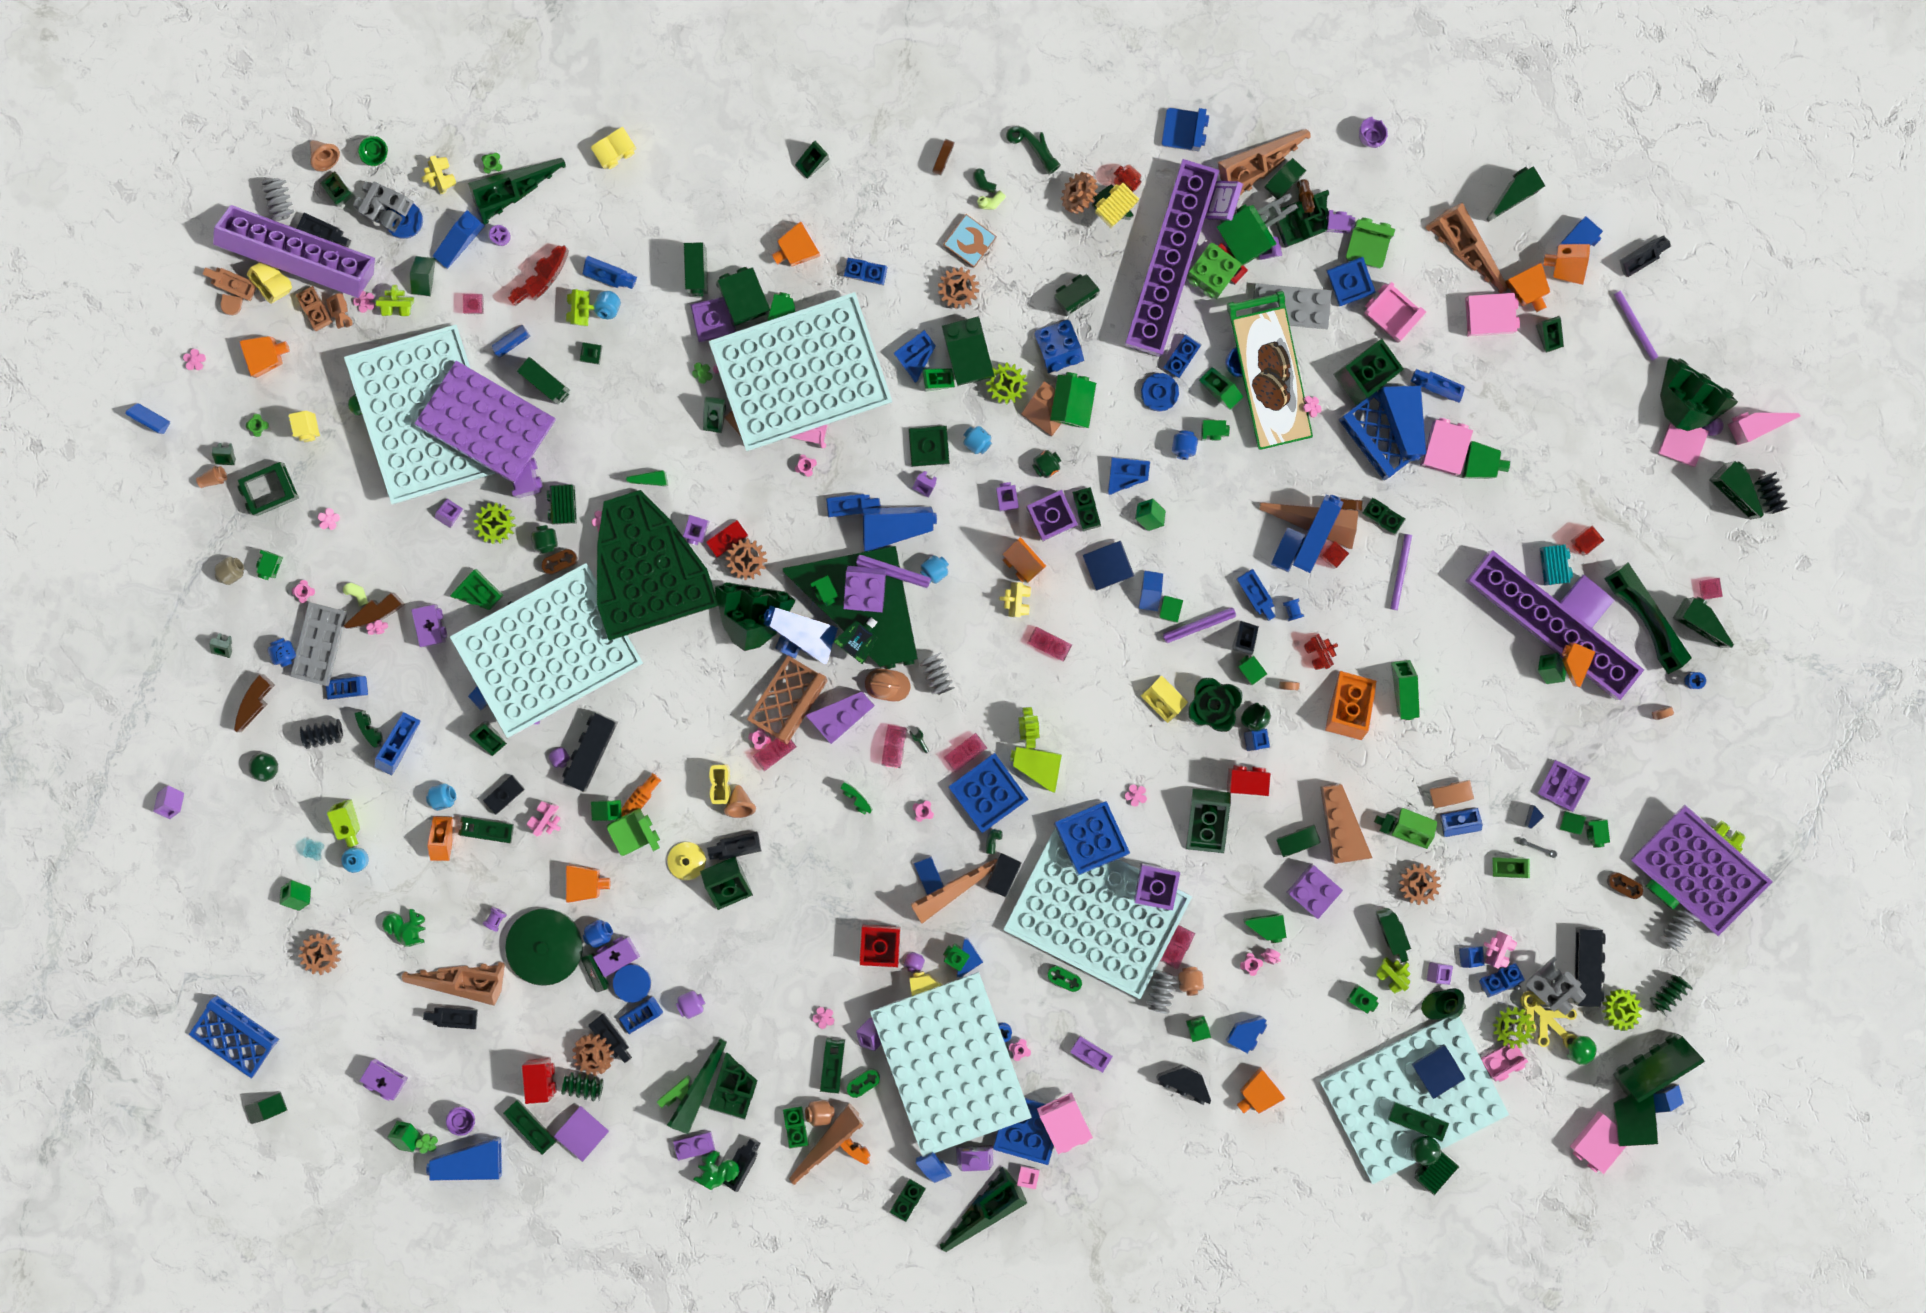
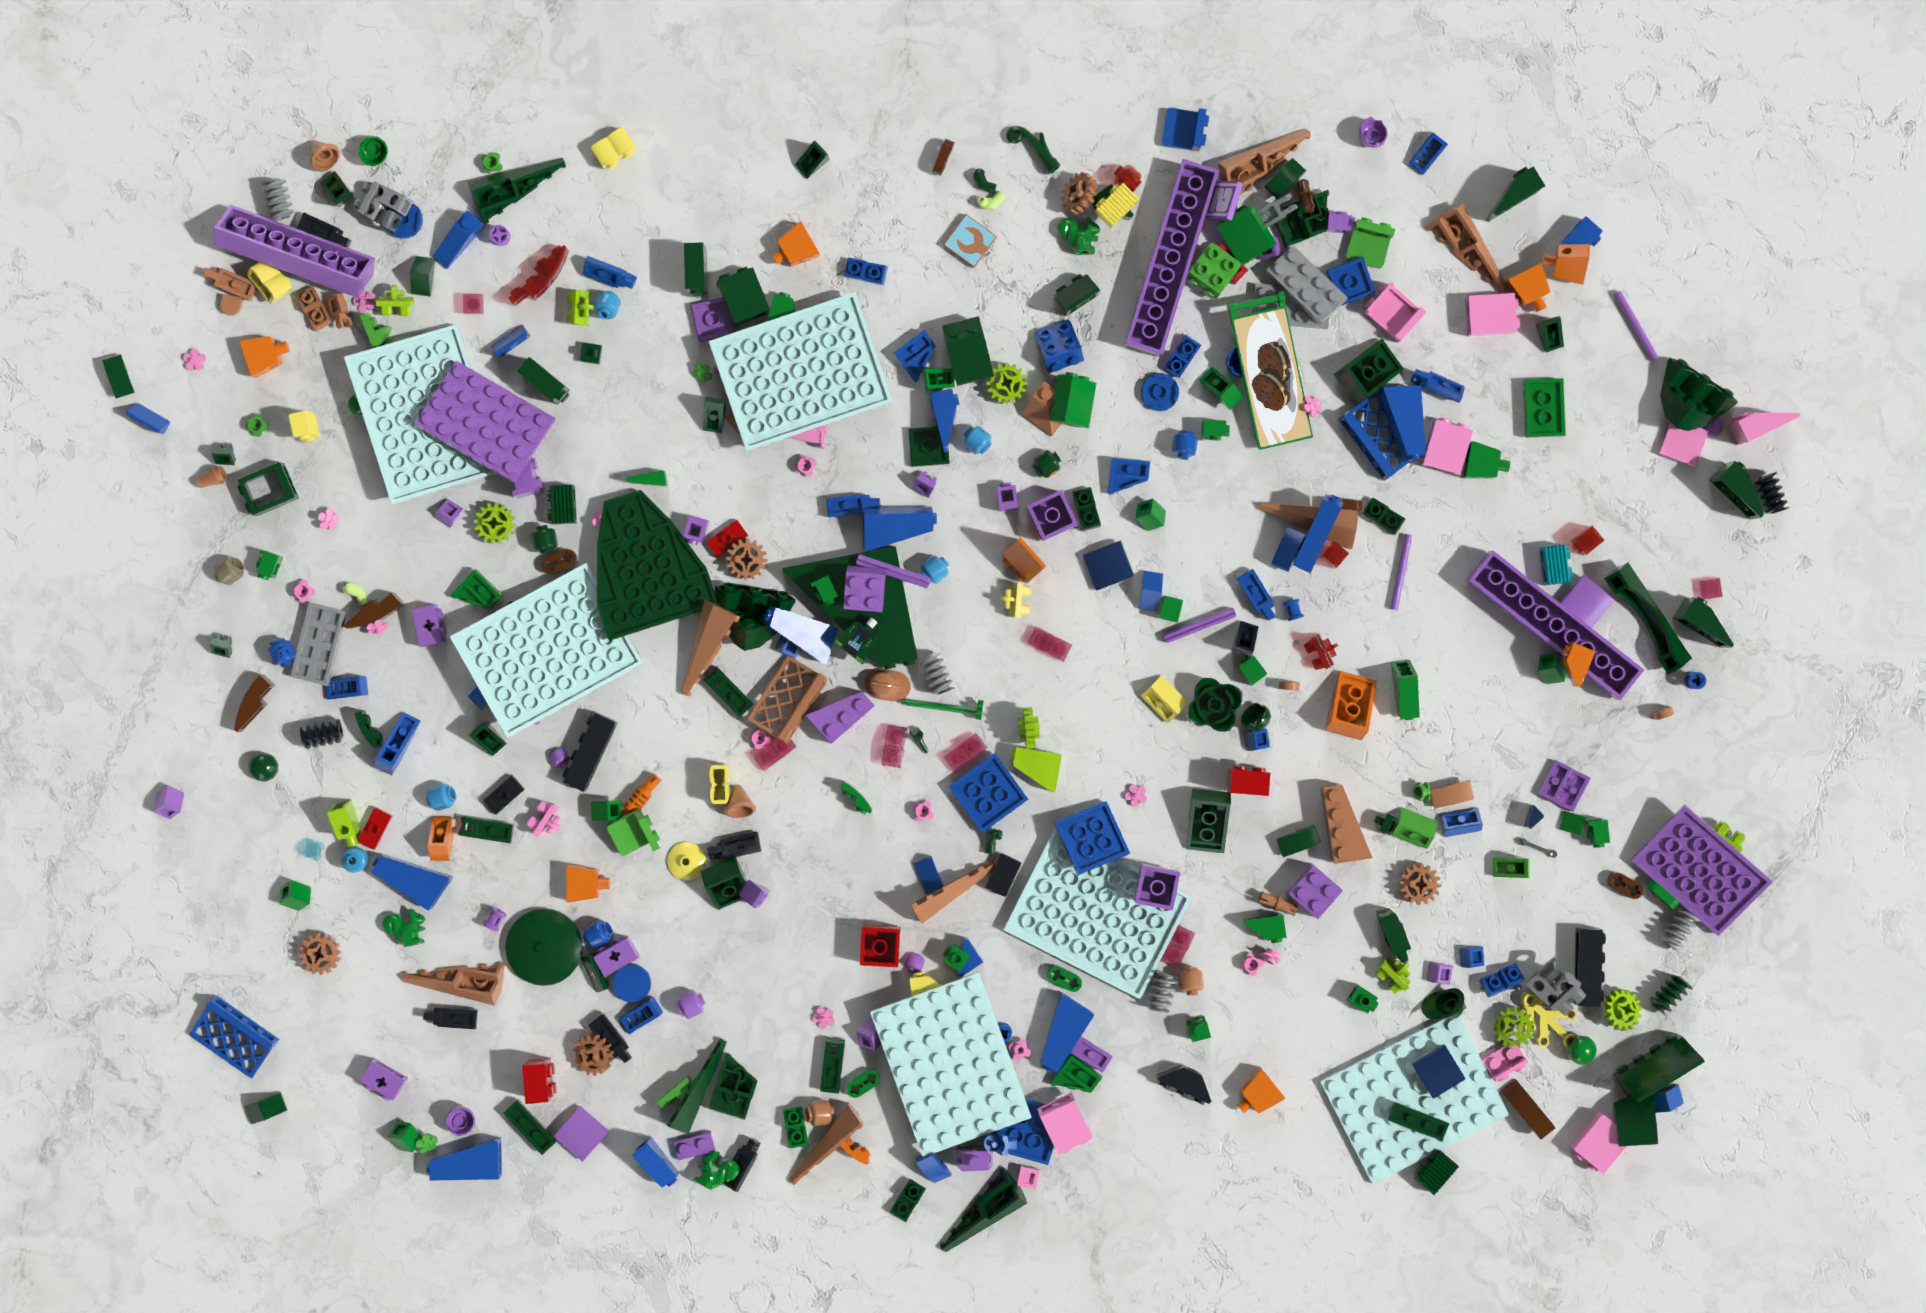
light yellow hips [421,155,456,194] -> none
dark green piece [561,1071,604,1102] -> none
nougat gear [938,267,979,310] -> none
blue slope [1226,1016,1267,1054] -> none
dark green hair [1410,1136,1441,1166] -> none
bright pink hips [1483,931,1517,969] -> none
black hinge [1619,235,1671,277] -> none
none -> dark green slope [102,354,135,399]
none -> red plate [357,807,393,850]
none -> bright green slope [360,313,392,348]
none -> blue slope [371,855,453,911]
none -> blue slope [632,1137,679,1188]
none -> nougat wedge [681,600,740,696]
none -> dark green plate [703,666,754,717]
none -> medium lavender slope [739,880,770,908]
none -> green piece [901,699,984,720]
none -> blue slope [930,388,960,453]
none -> blue hips [983,1131,1017,1156]
none -> blue slope [1040,992,1094,1073]
none -> green wing [1050,1054,1103,1093]
none -> green animal [1057,217,1101,255]
none -> nougat pin [1258,891,1298,916]
none -> light grey plate [1265,246,1348,325]
none -> blue slope [1408,132,1448,175]
none -> bright green plate [1413,782,1431,801]
none -> reddish brown slope [1501,1079,1556,1140]
none -> green plate [1524,378,1566,438]

